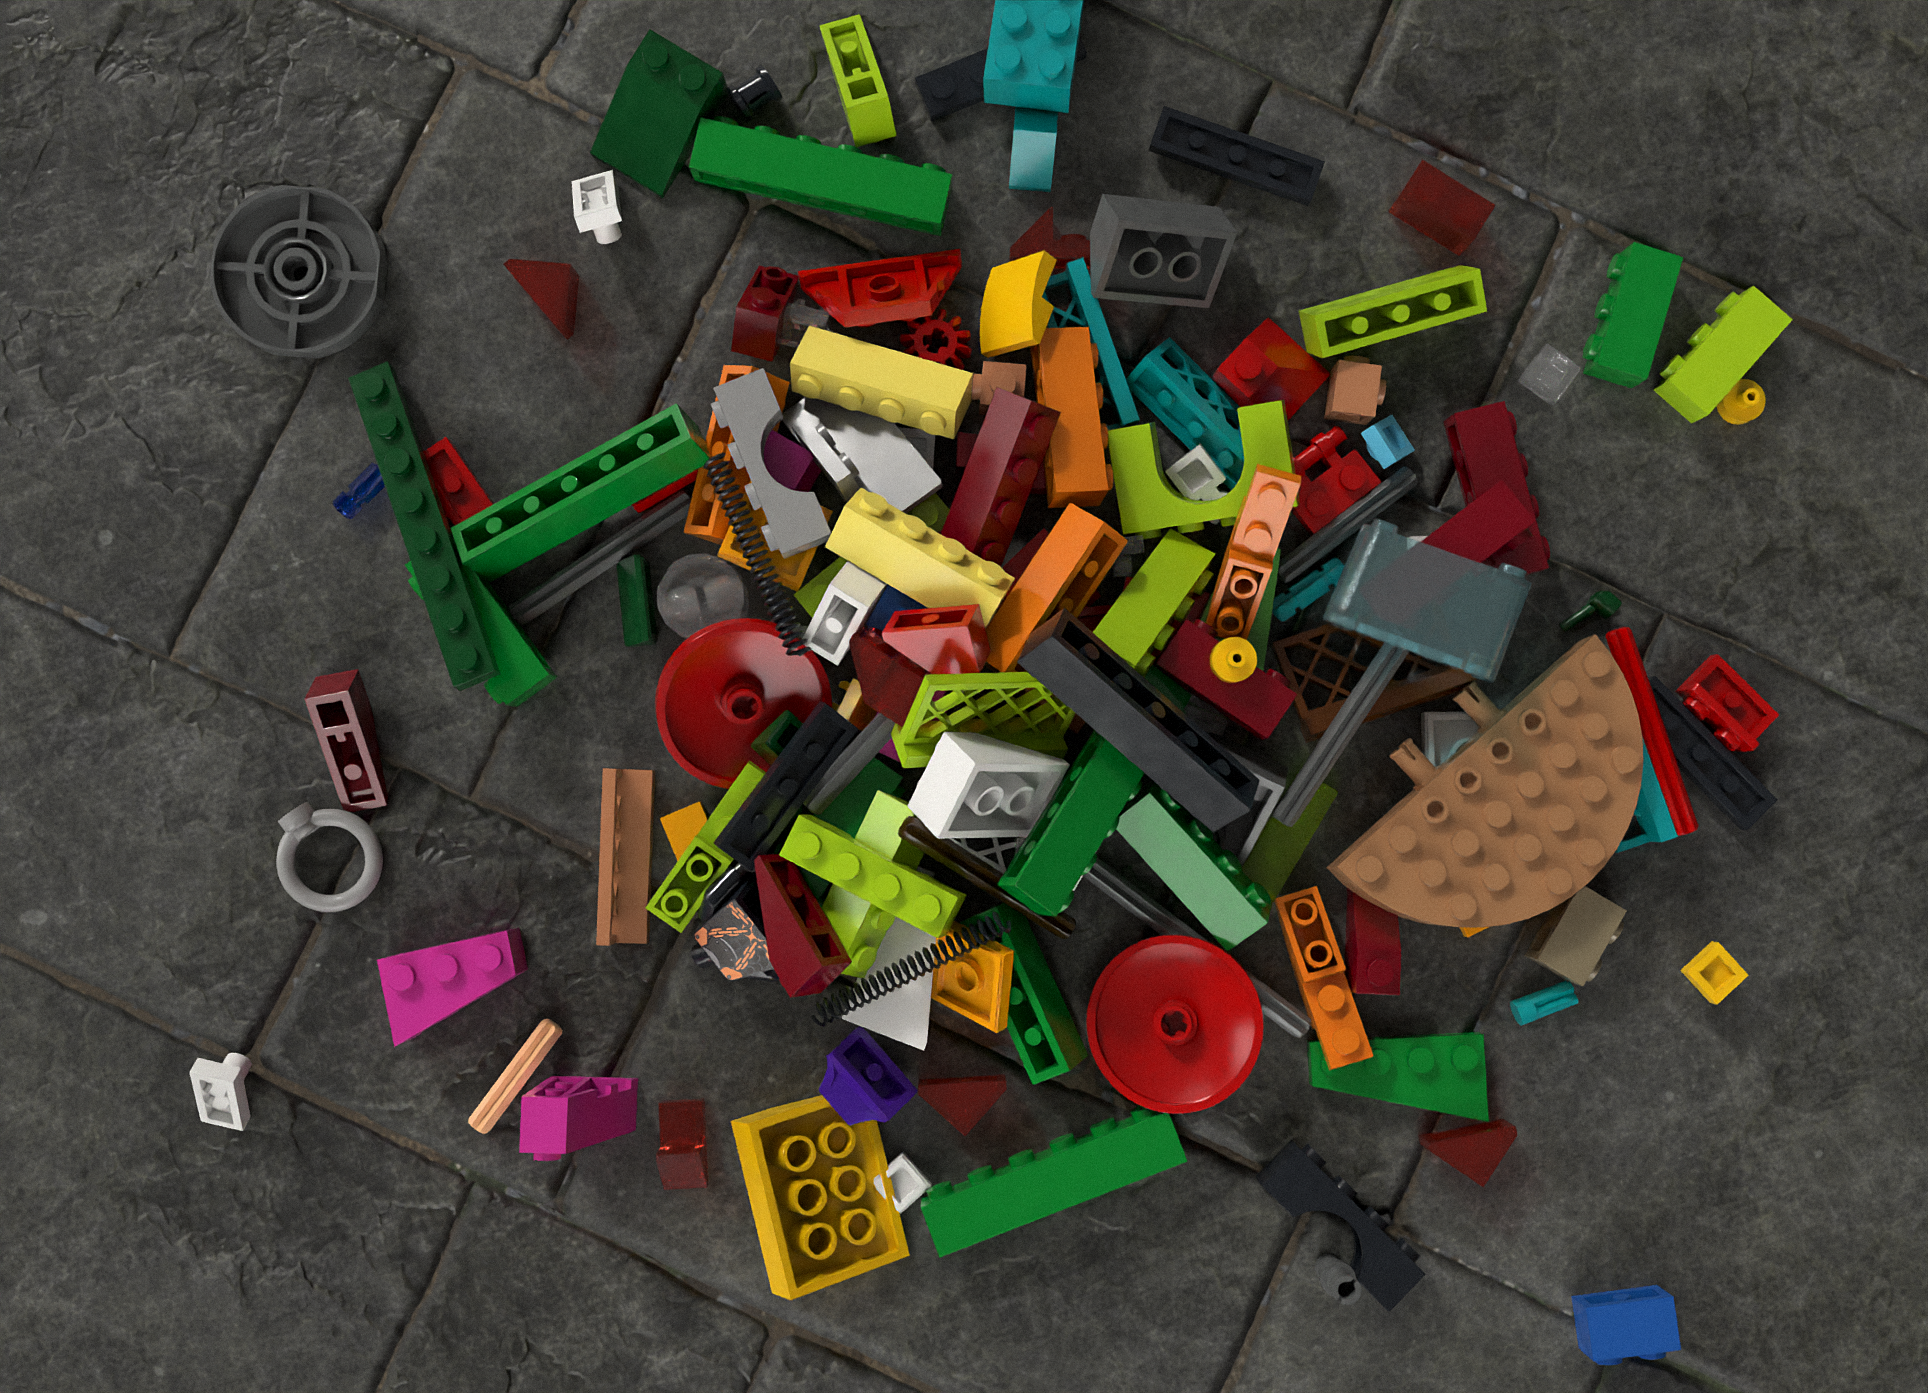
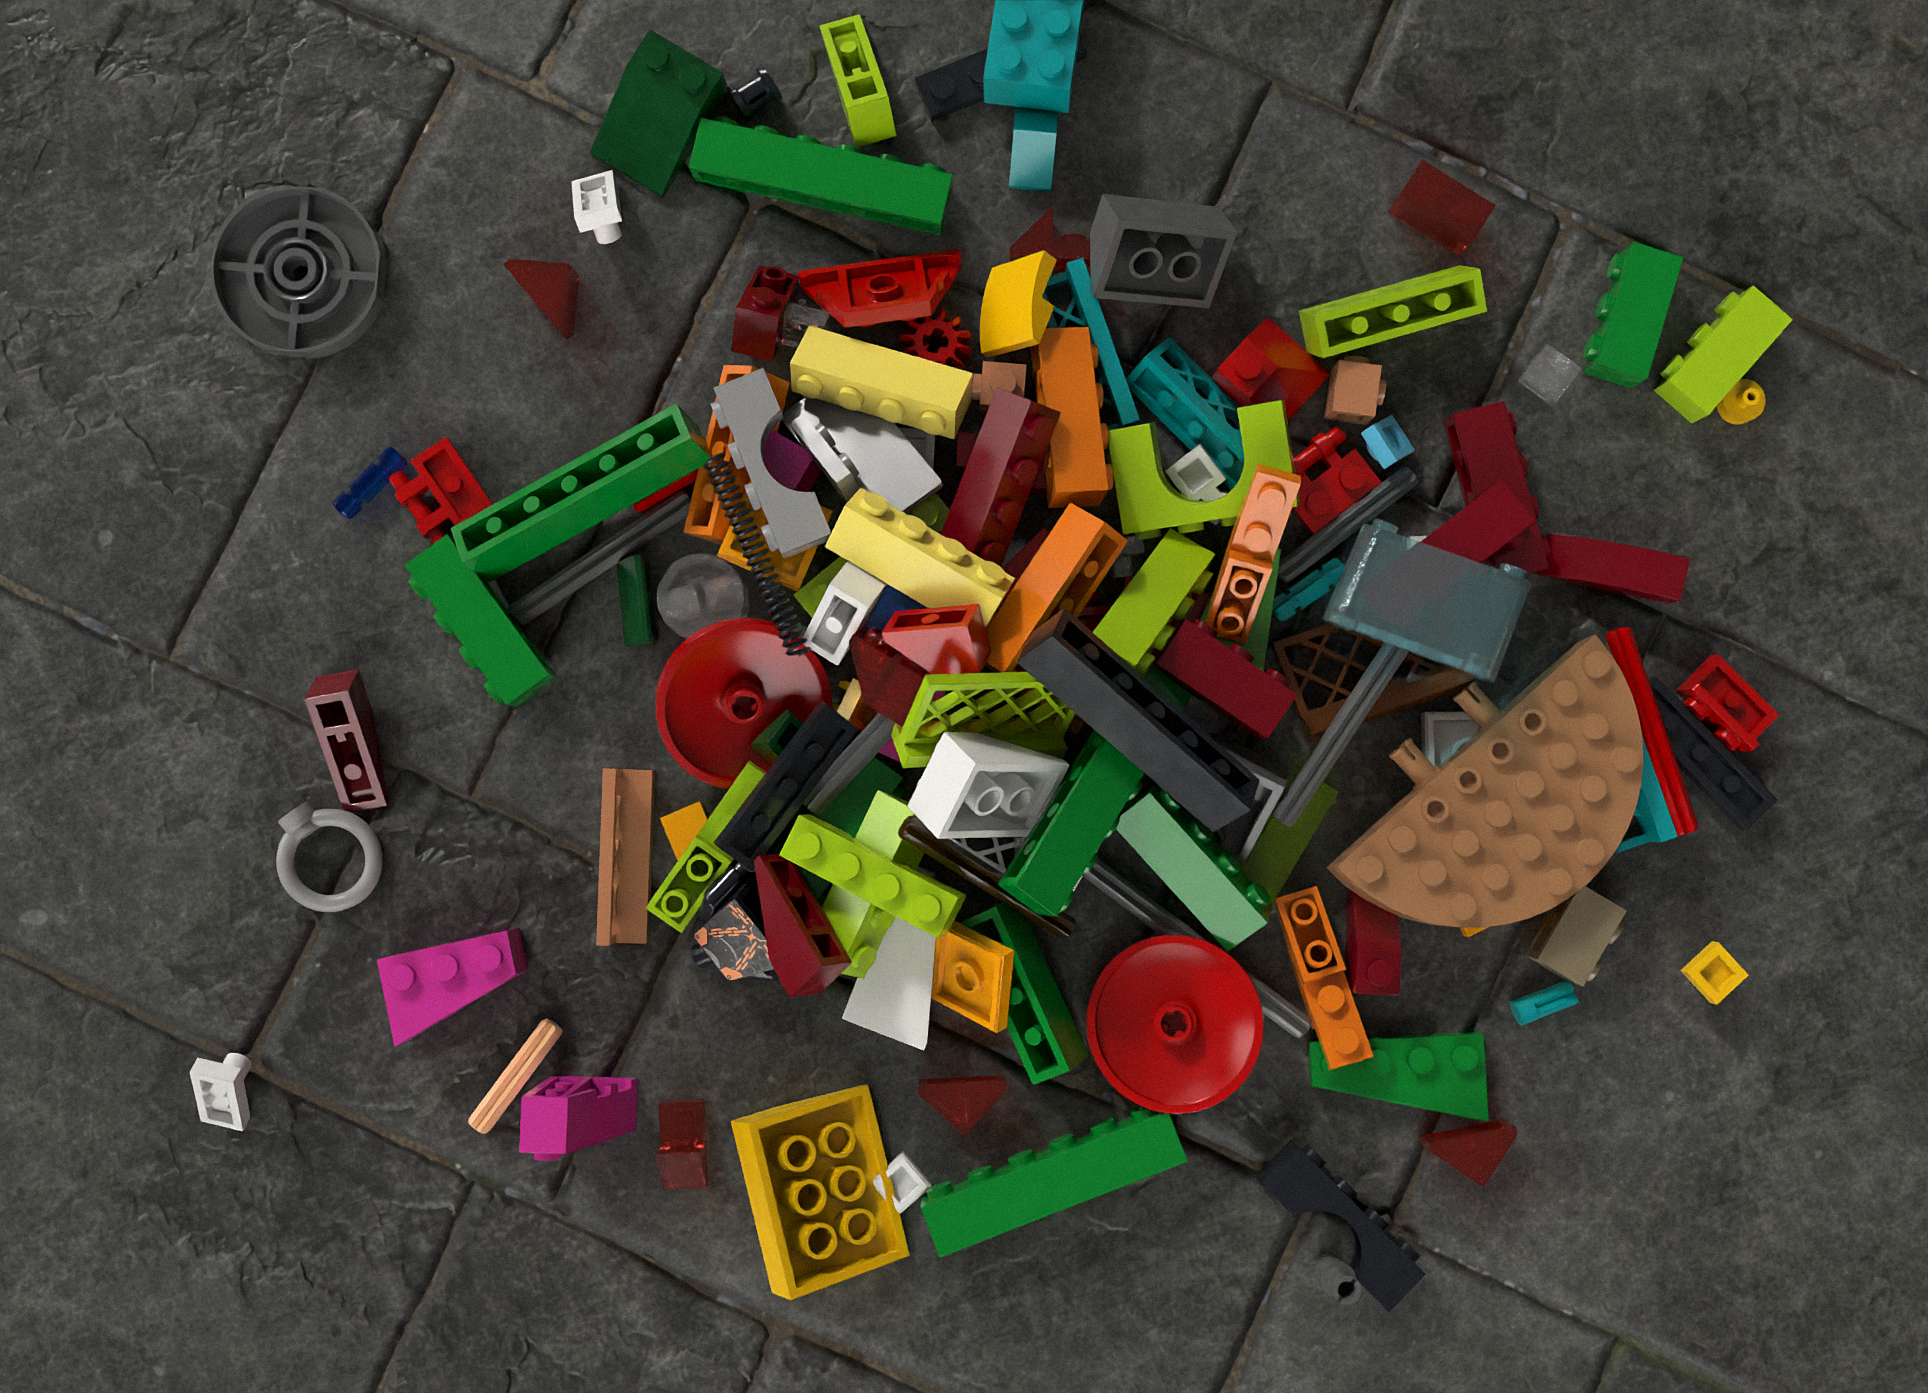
dark green plate [348,361,501,691] -> none
black piece [811,911,1012,1027] -> none
dark purple slope [819,1026,918,1126] -> none
black plate [1148,106,1325,206] -> none
yellow tile [1210,637,1257,683] -> none
dark green hand [1559,591,1622,633] -> none
blue brick [1571,1285,1681,1365] -> none
none -> dark red slope [1537,533,1690,604]

